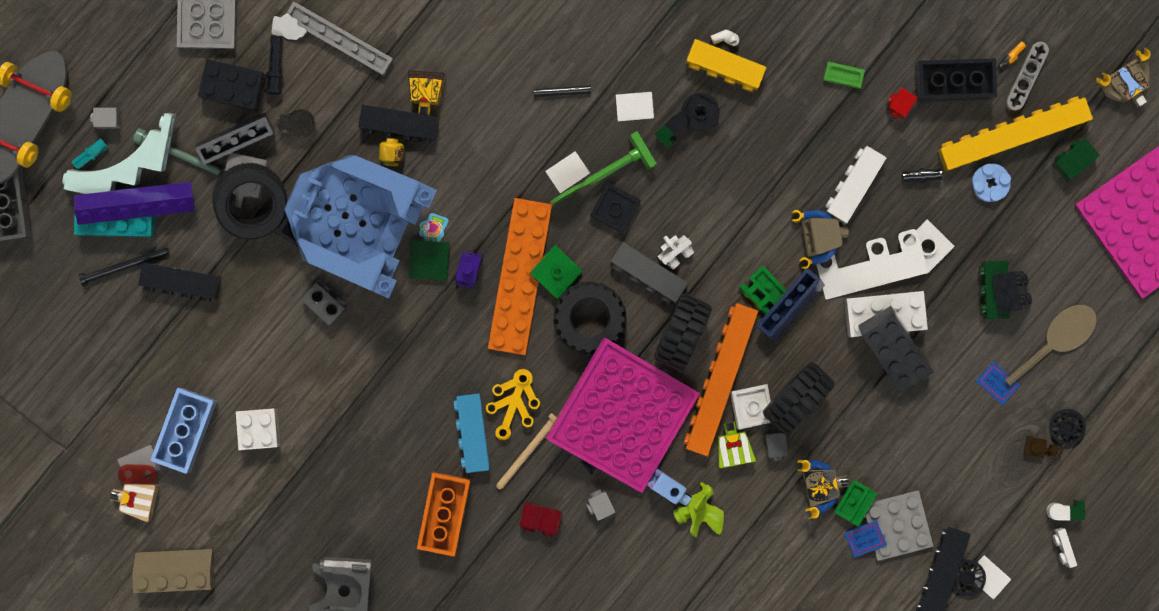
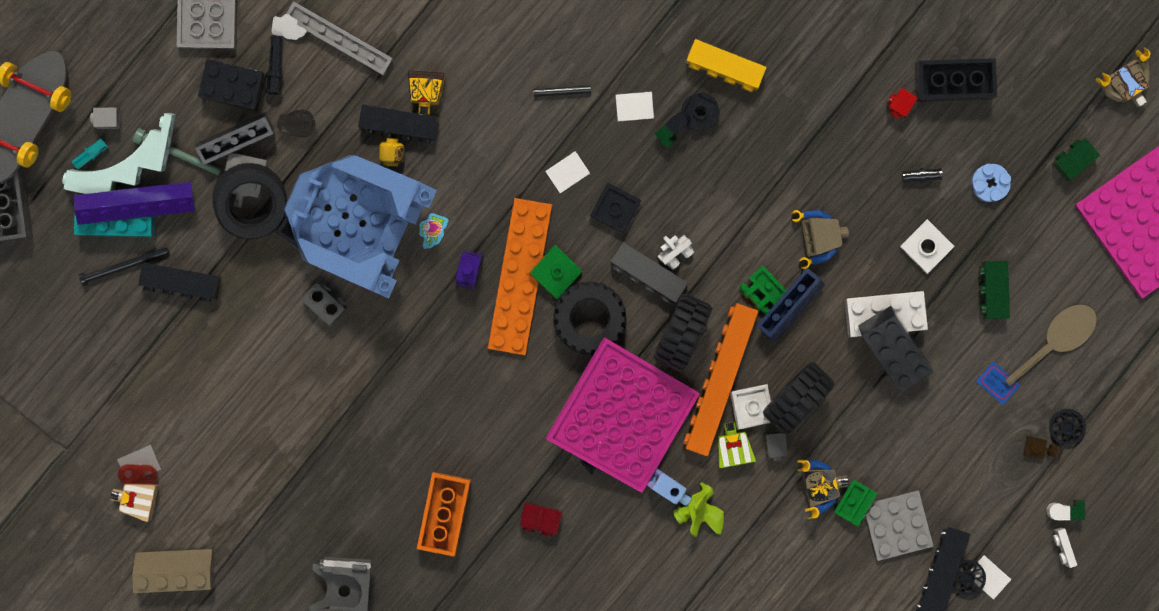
light blue brick [150,388,217,474] -> none
white brick [236,408,280,450] -> none
dark green tile [409,240,450,281] -> none
dark azure brick [454,393,490,473] -> none
yellow plant [486,369,540,440] -> none
tan bar [496,413,557,490] -> none
bright green piece [550,131,657,206] -> none
light grey brick [586,489,615,521] -> none
white arm [710,30,739,46] -> none
white piece [816,229,929,299] -> none
bright green tile [823,62,865,89] -> none
white brick [825,146,886,225] -> none
blue sticker [844,520,887,558] -> none
yellow brick [937,96,1093,172] -> none
black bracket [992,271,1032,314] -> none
light orange piece [997,41,1027,70] -> none
light grey beam [1005,42,1049,111] -> none

